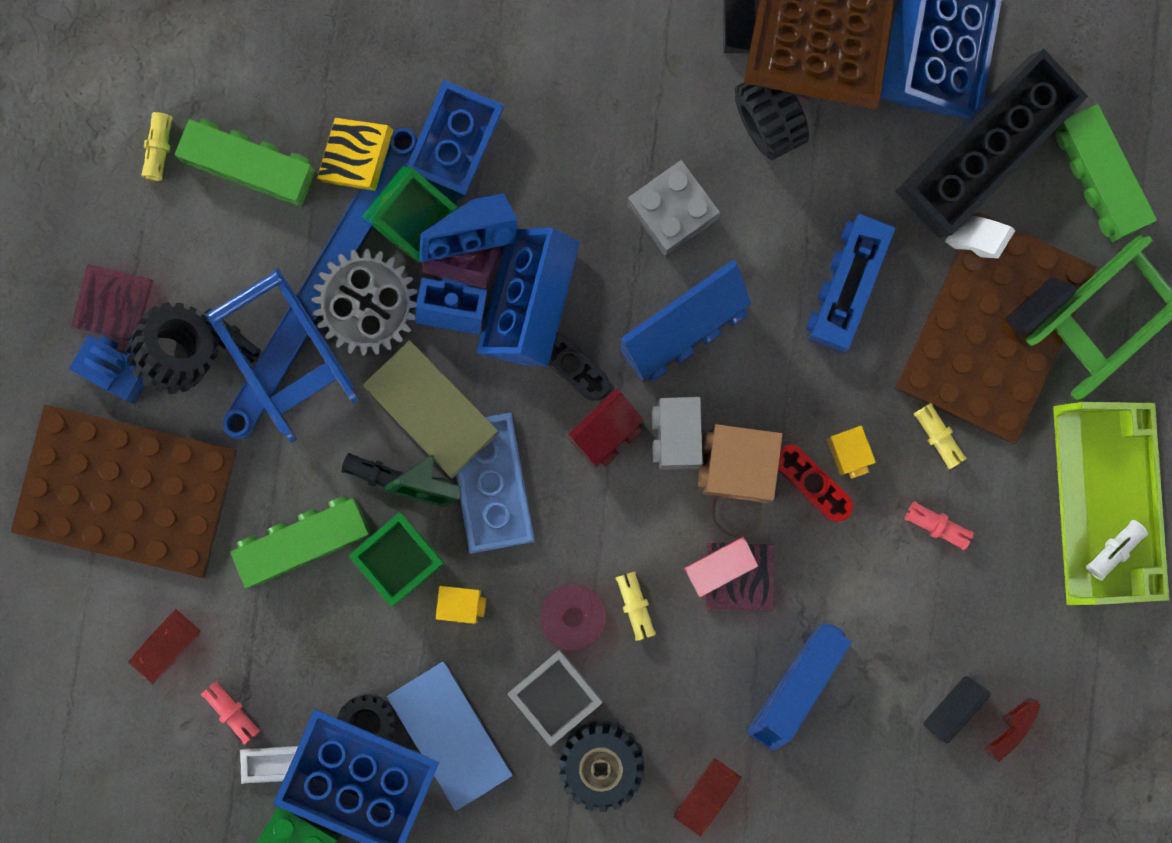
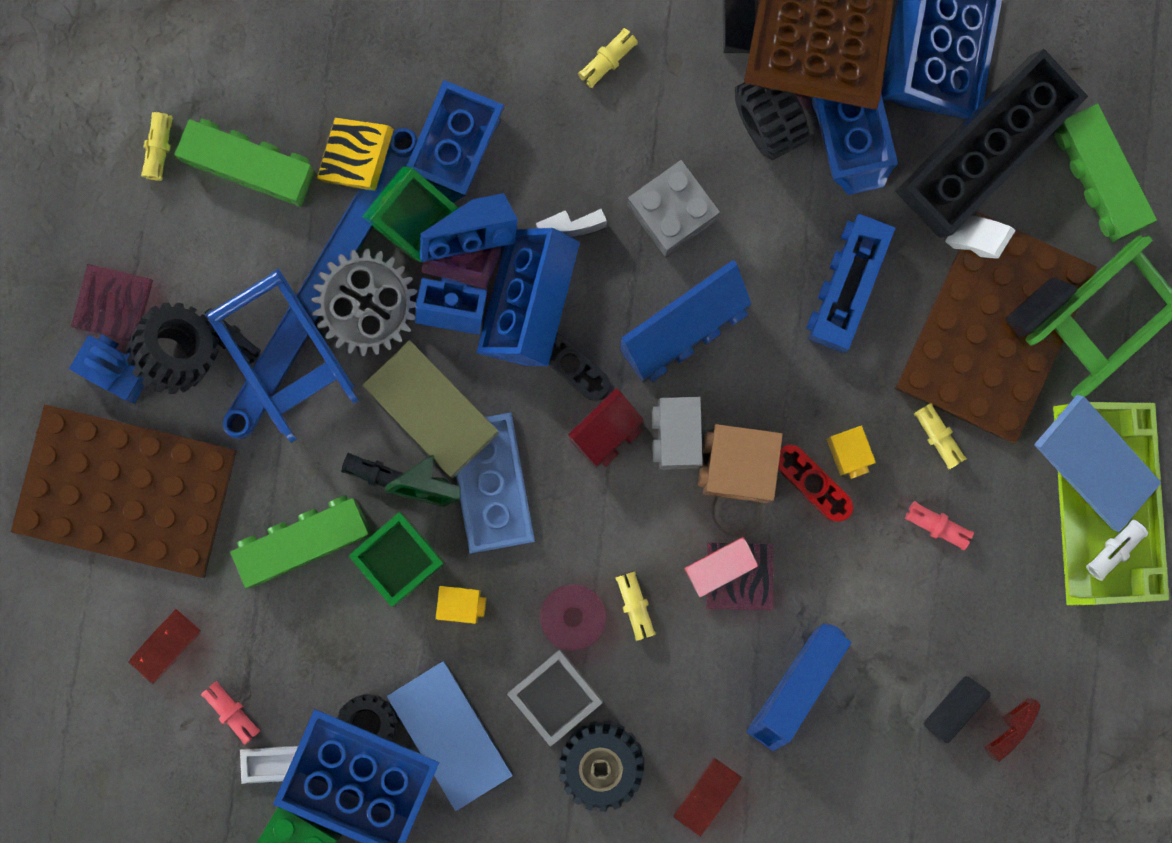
none -> white slope [536,209,607,237]
none -> light yellow pin [578,28,638,88]
none -> blue slope [812,95,898,195]
none -> medium blue tile [1034,395,1161,532]

